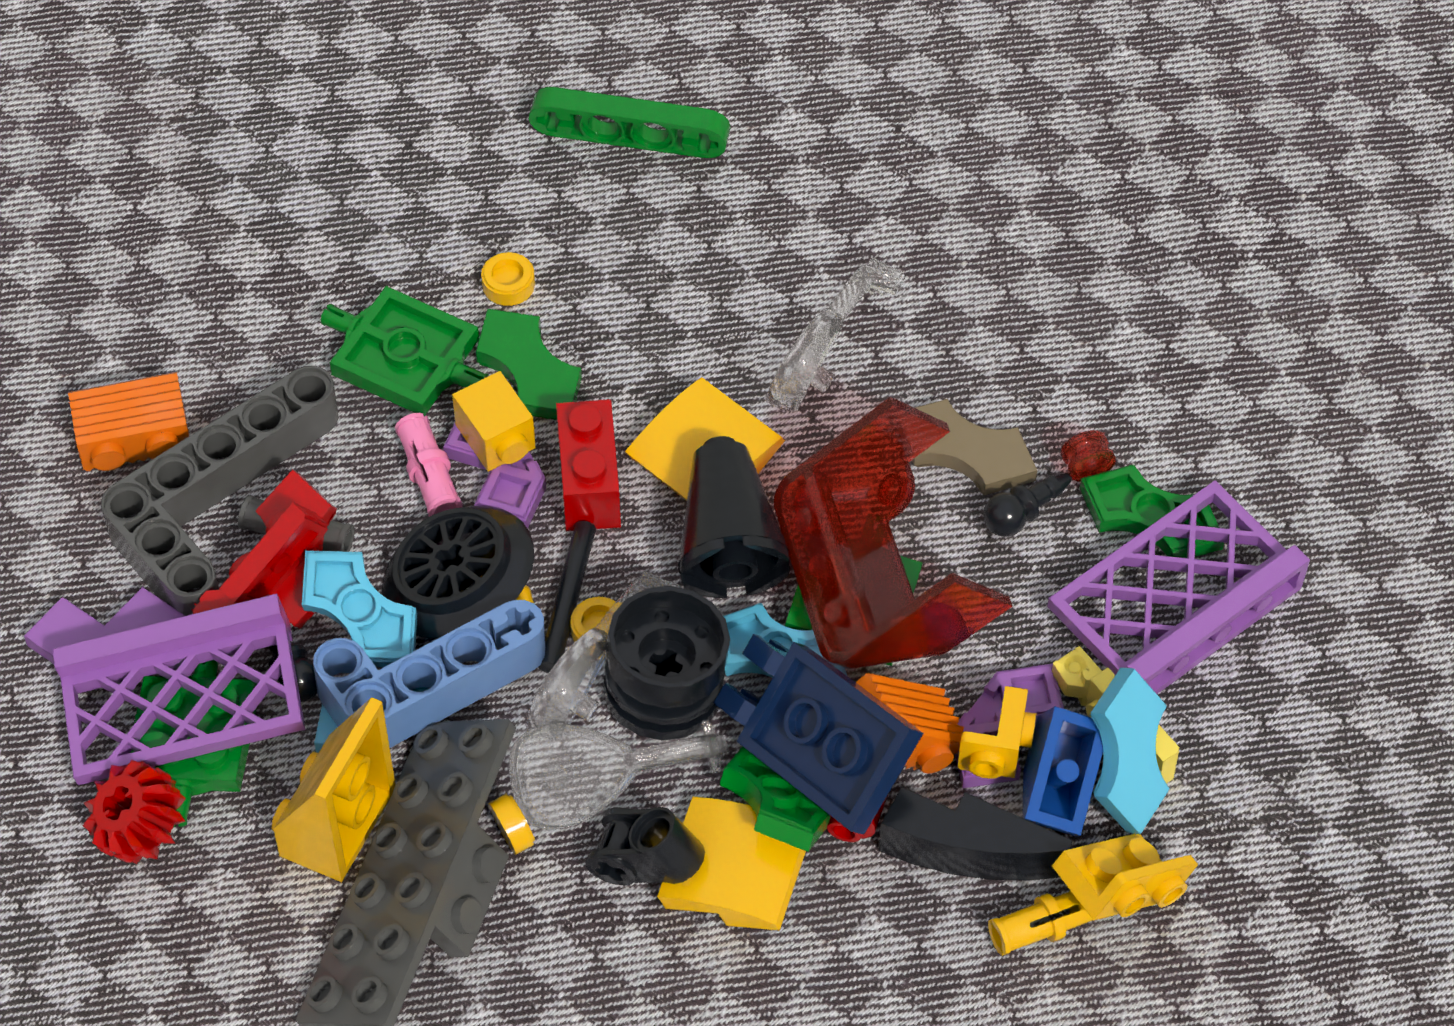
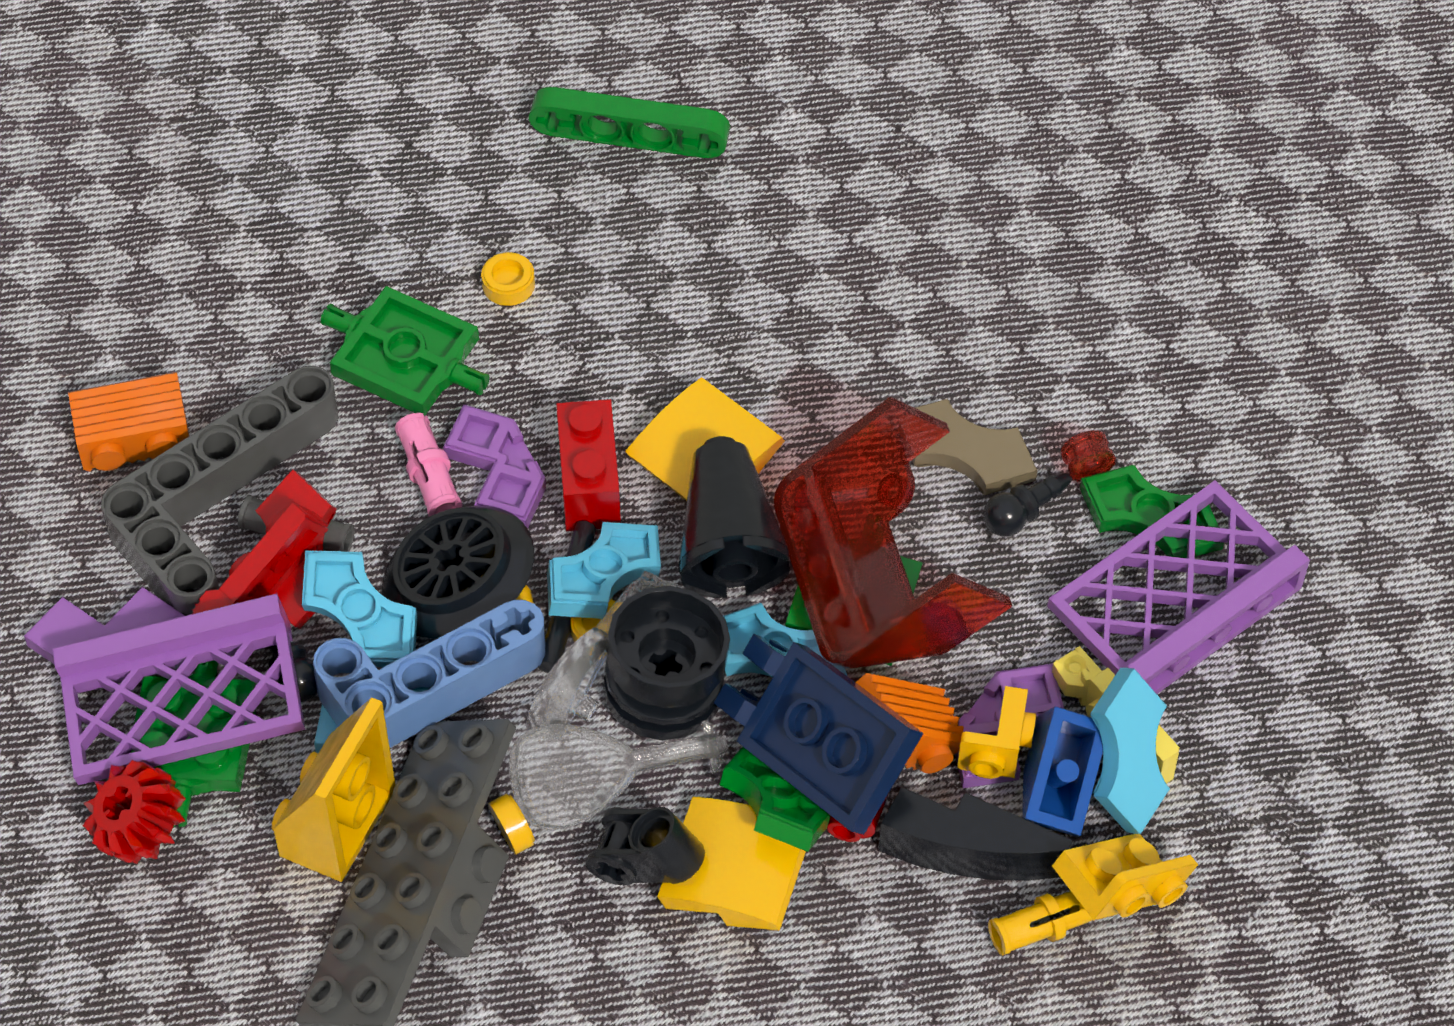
yellow brick [452,371,536,472] -> none
green tile [476,309,582,420] -> none
clear piece [765,257,906,412] -> none
none -> medium azure tile [547,522,661,619]

